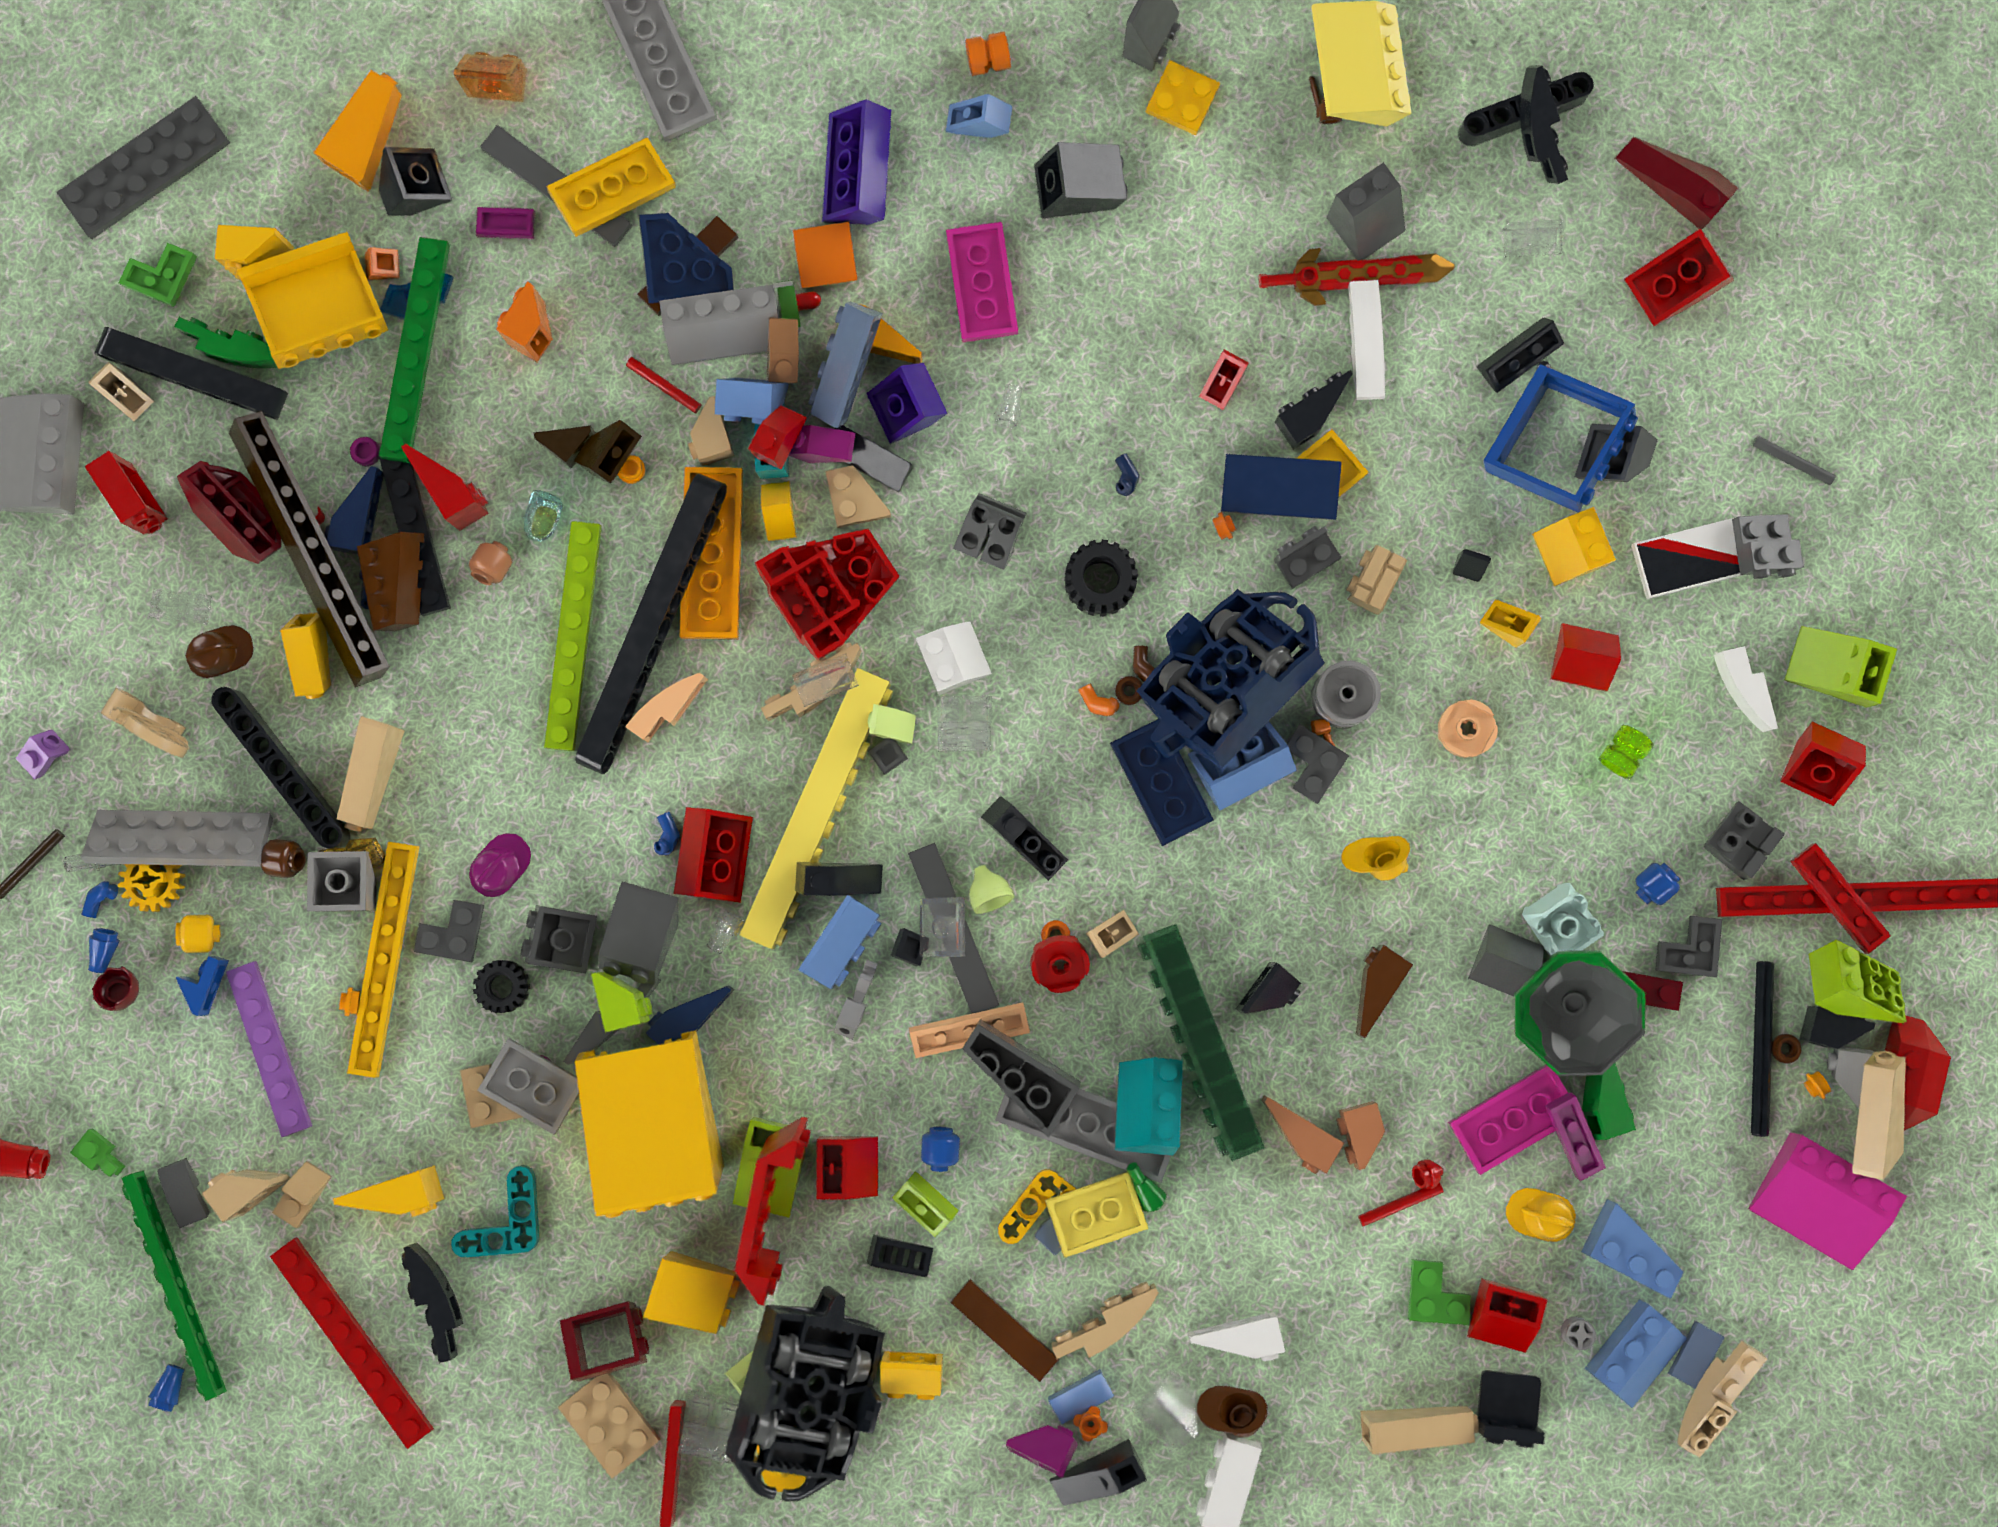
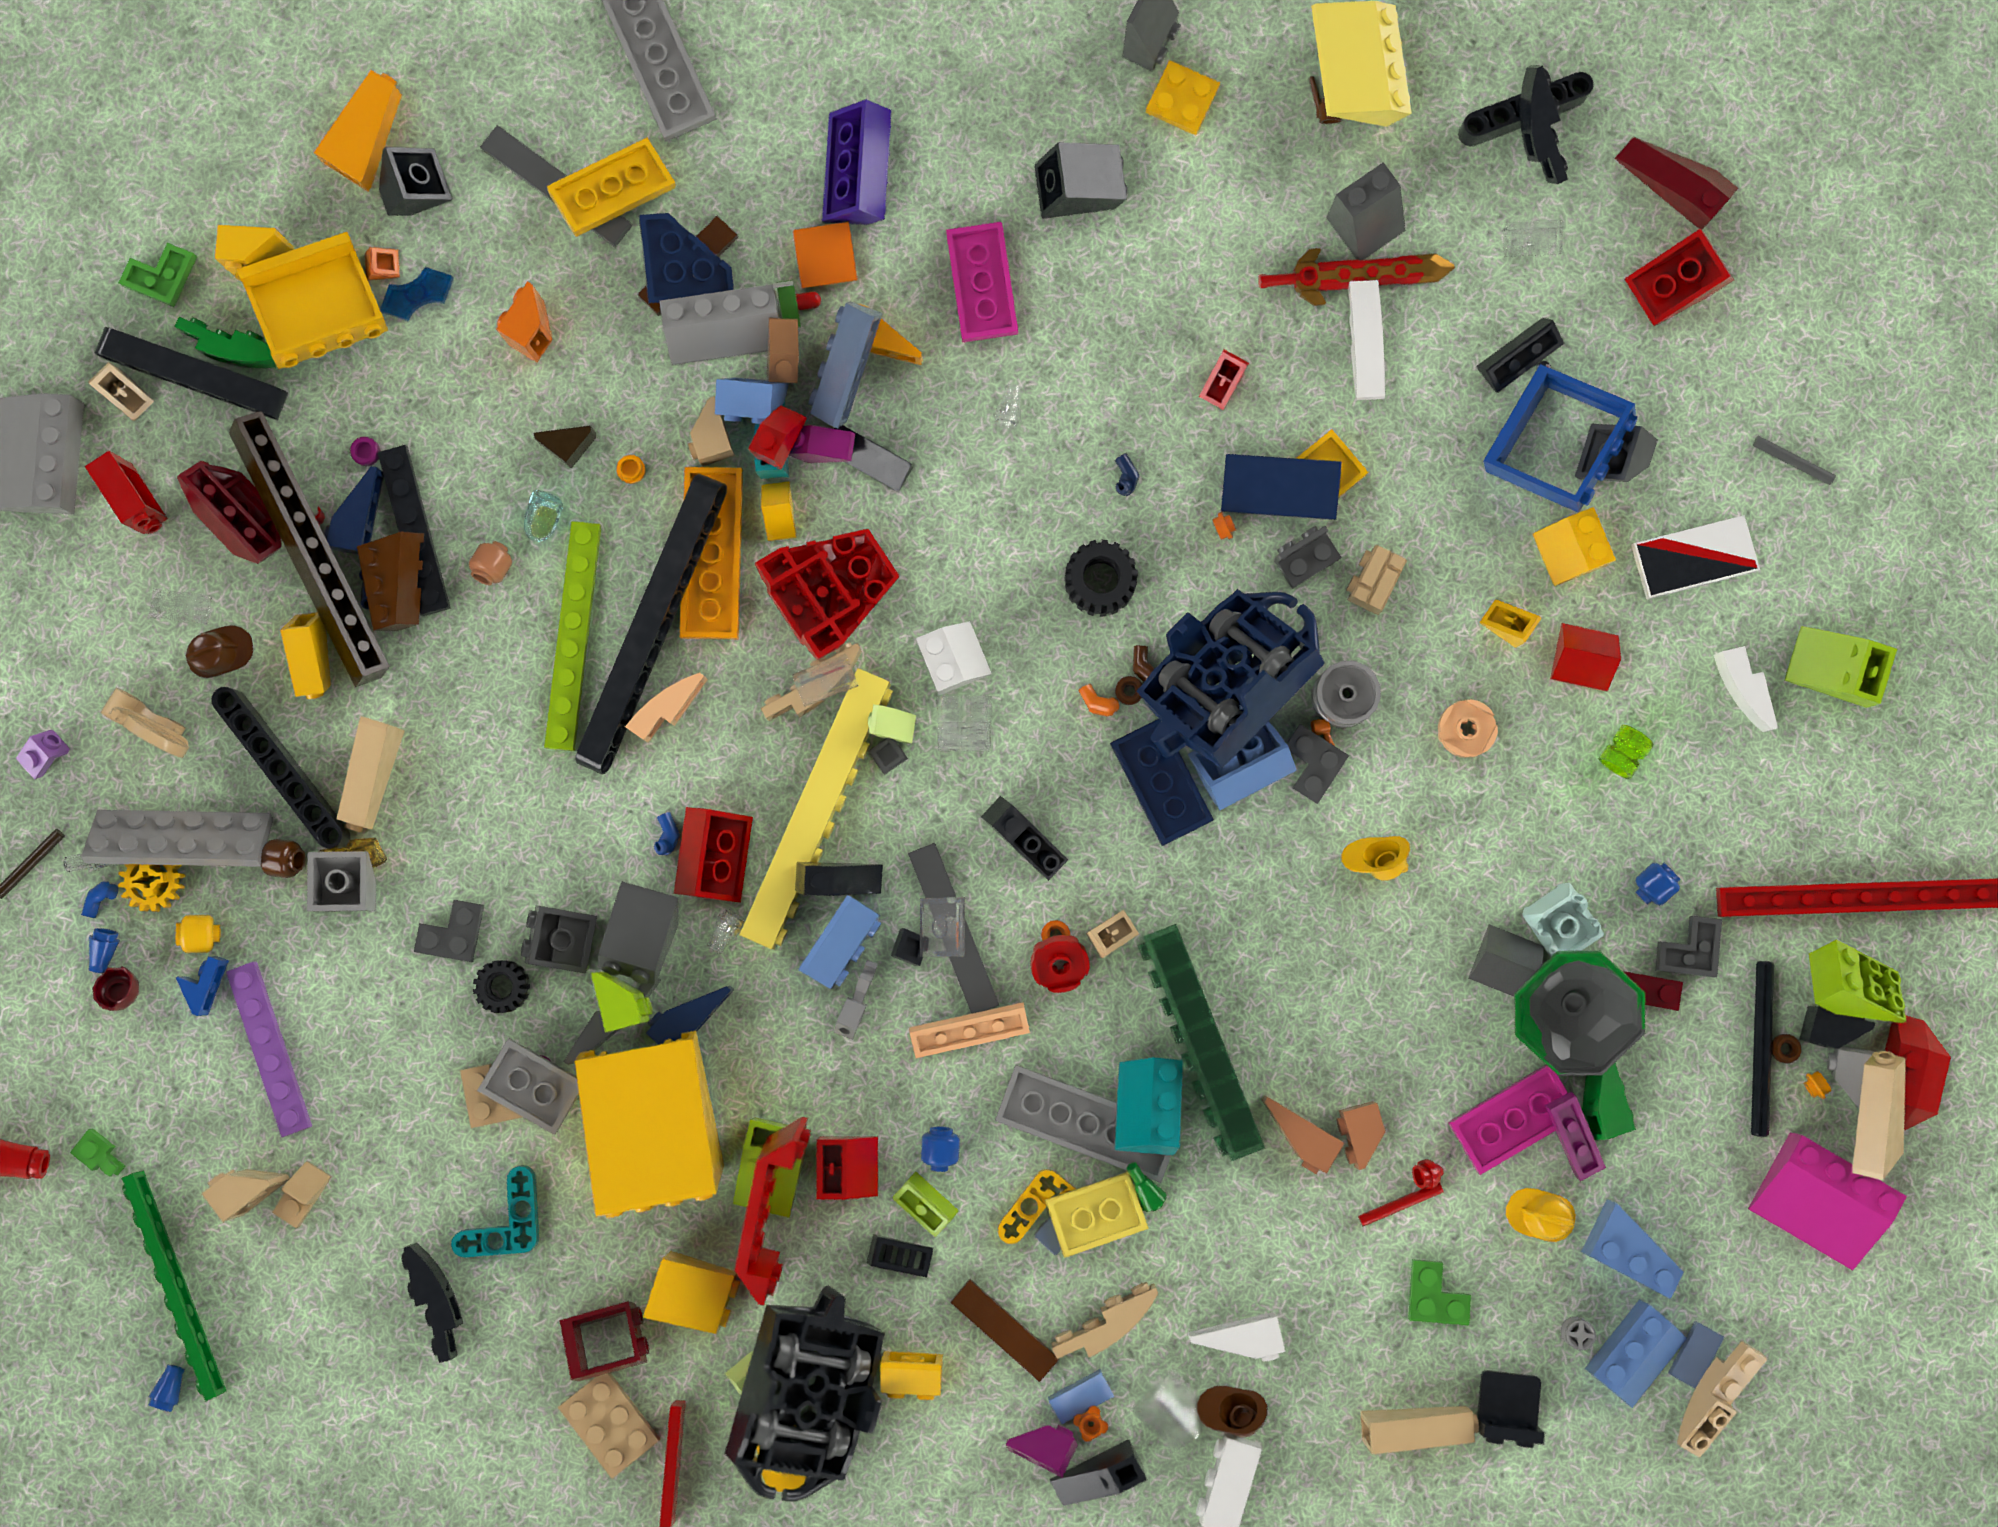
dark grey plate [56,96,231,240] -> none
dark grey slope [157,1158,210,1228] -> none
red plate [270,1237,434,1449] -> none
yellow slope [333,1165,444,1217] -> none
light orange plate [339,987,360,1017] -> none
yellow plate [347,842,420,1078] -> none
green plate [379,237,450,463] -> none
red slope [401,444,489,531] -> none
clear orange slope [454,52,527,102] -> none
magenta piece [469,833,531,897] -> none
magenta tile [476,207,535,239] -> none
dark brown slope [574,420,642,484] -> none
red bar [626,357,702,414] -> none
clear hips [678,1389,740,1464] -> none
tan wing [825,466,891,528] -> none
dark purple slope [866,362,947,444] -> none
medium blue slope [946,94,1012,138] -> none
dark grey hips [953,493,1027,570] -> none
dark grey wedge [962,1019,1081,1138] -> none
orange wheel [965,31,1011,76] -> none
yellowish green helmet [969,865,1015,914] -> none
black slope [1235,962,1301,1014] -> none
black slope [1275,370,1353,450] -> none
reddish brown slope [1356,945,1413,1038] -> none
black slope [1453,549,1491,582] -> none
red slope [1467,1278,1548,1353] -> none
dark grey hips [1704,801,1785,880] -> none
plate [1732,514,1804,579] -> none
red slope [1780,721,1866,806] -> none
red tile [1790,843,1891,954] -> none

